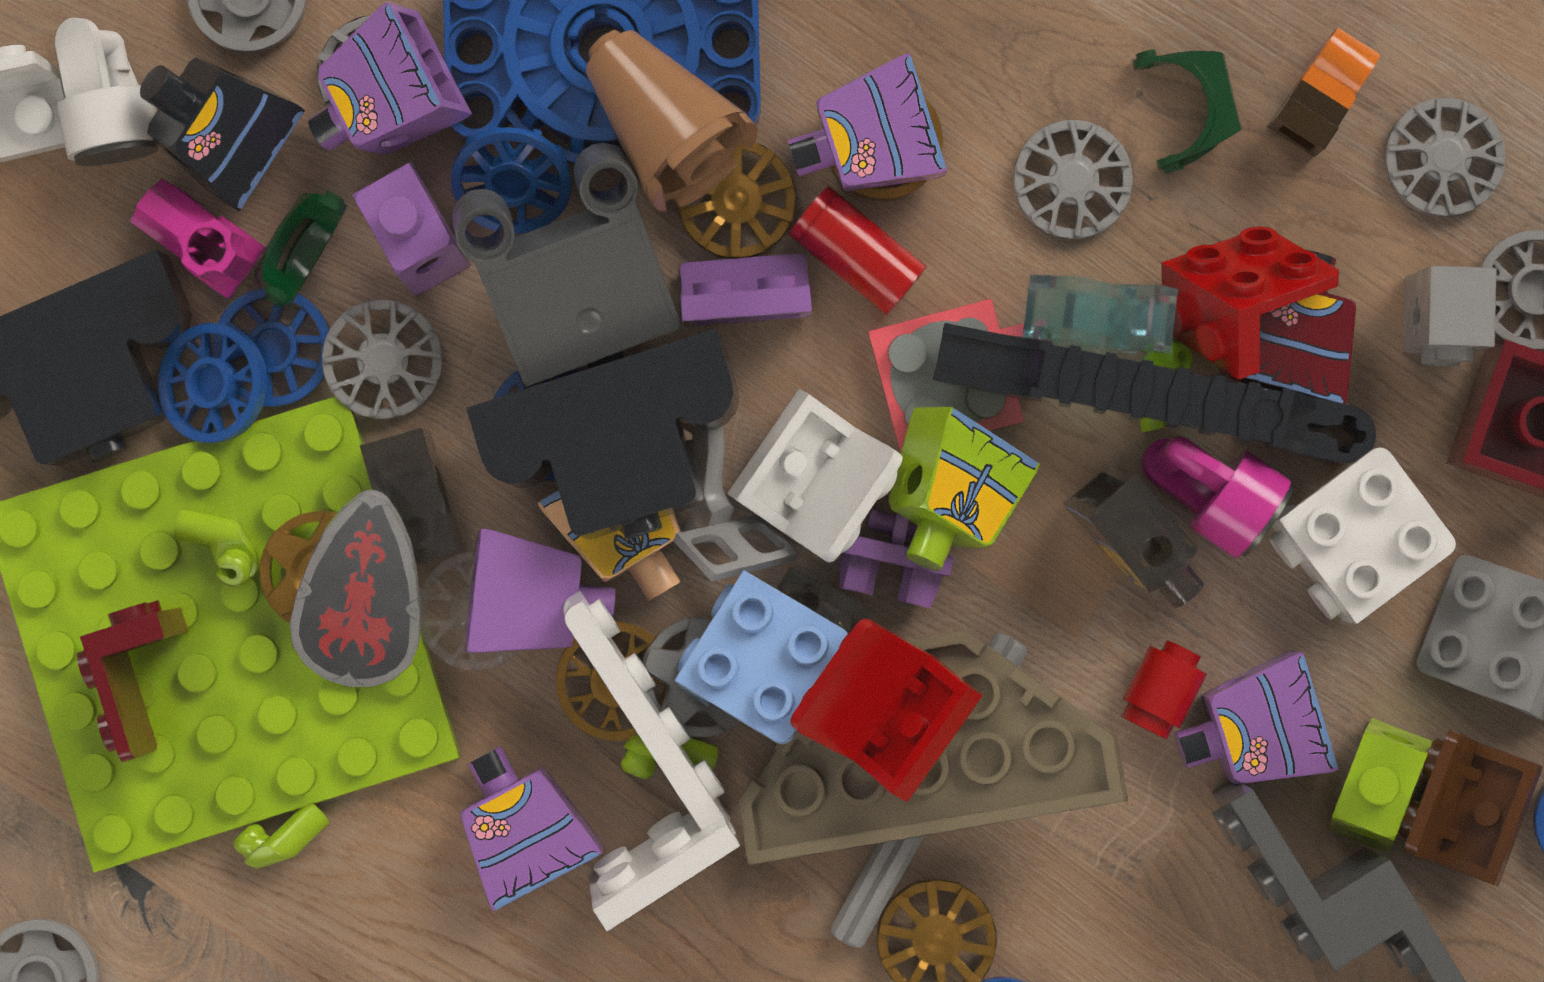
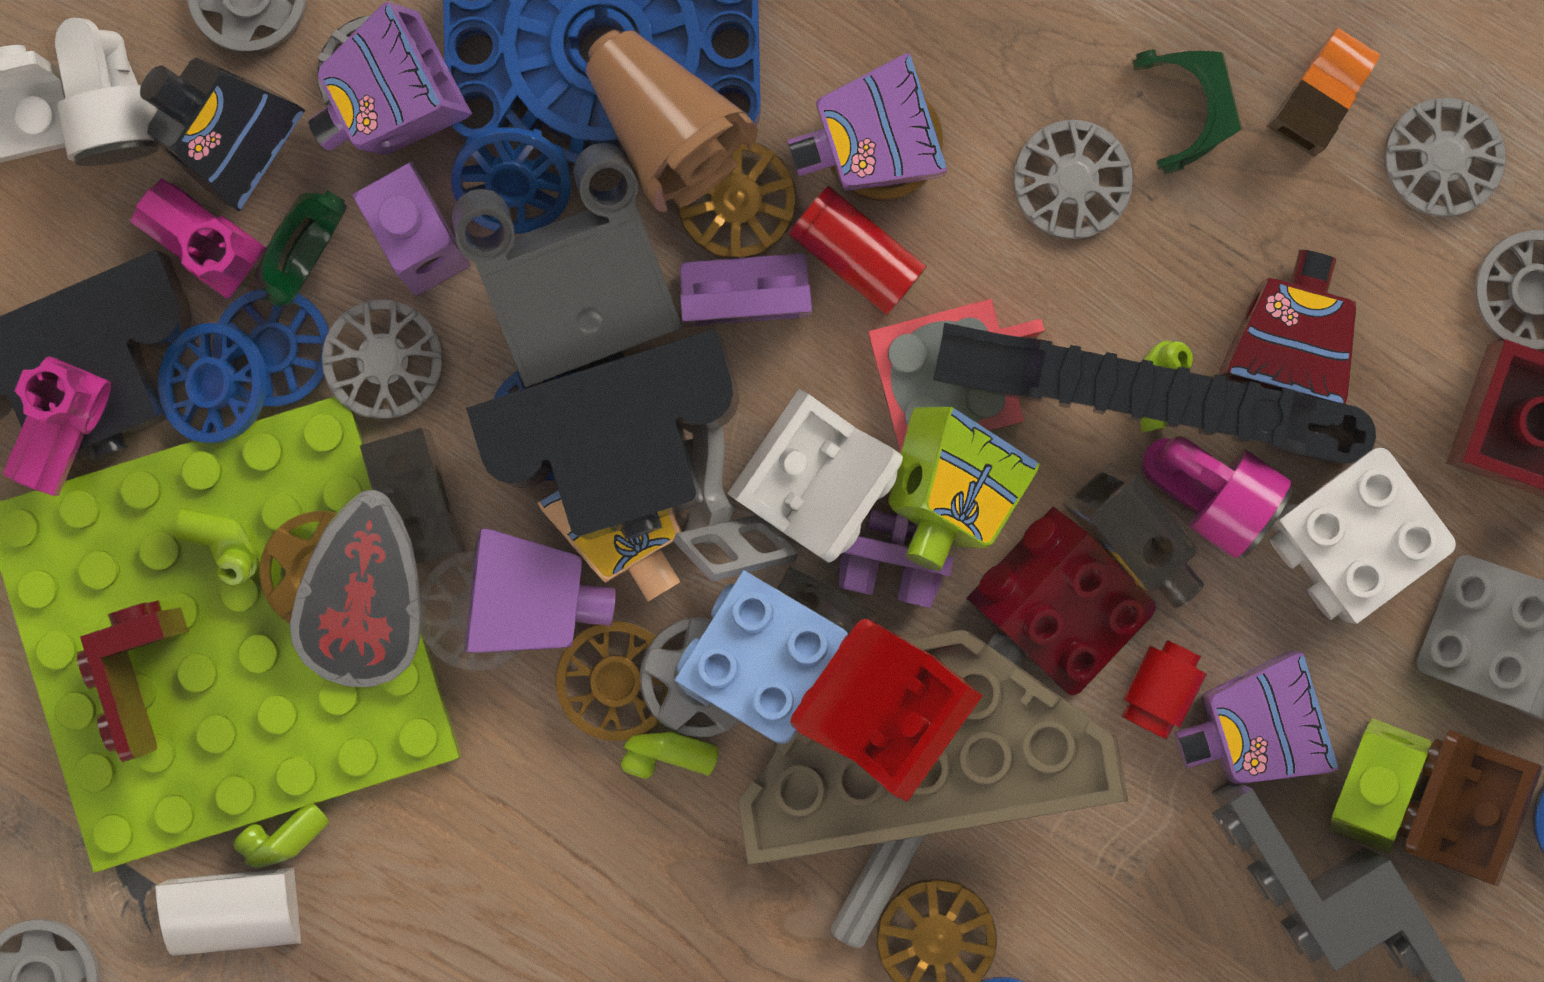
medium lavender torso [460,746,605,911] -> none
white bracket [563,591,740,931] -> none
clear light blue brick [1022,275,1178,354] -> none
red bracket [1159,226,1339,380] -> none
light grey brick [1403,266,1497,366] -> none
none -> dark pink piece [2,356,111,496]
none -> white brick [155,867,301,956]
none -> dark red bracket [966,506,1156,695]

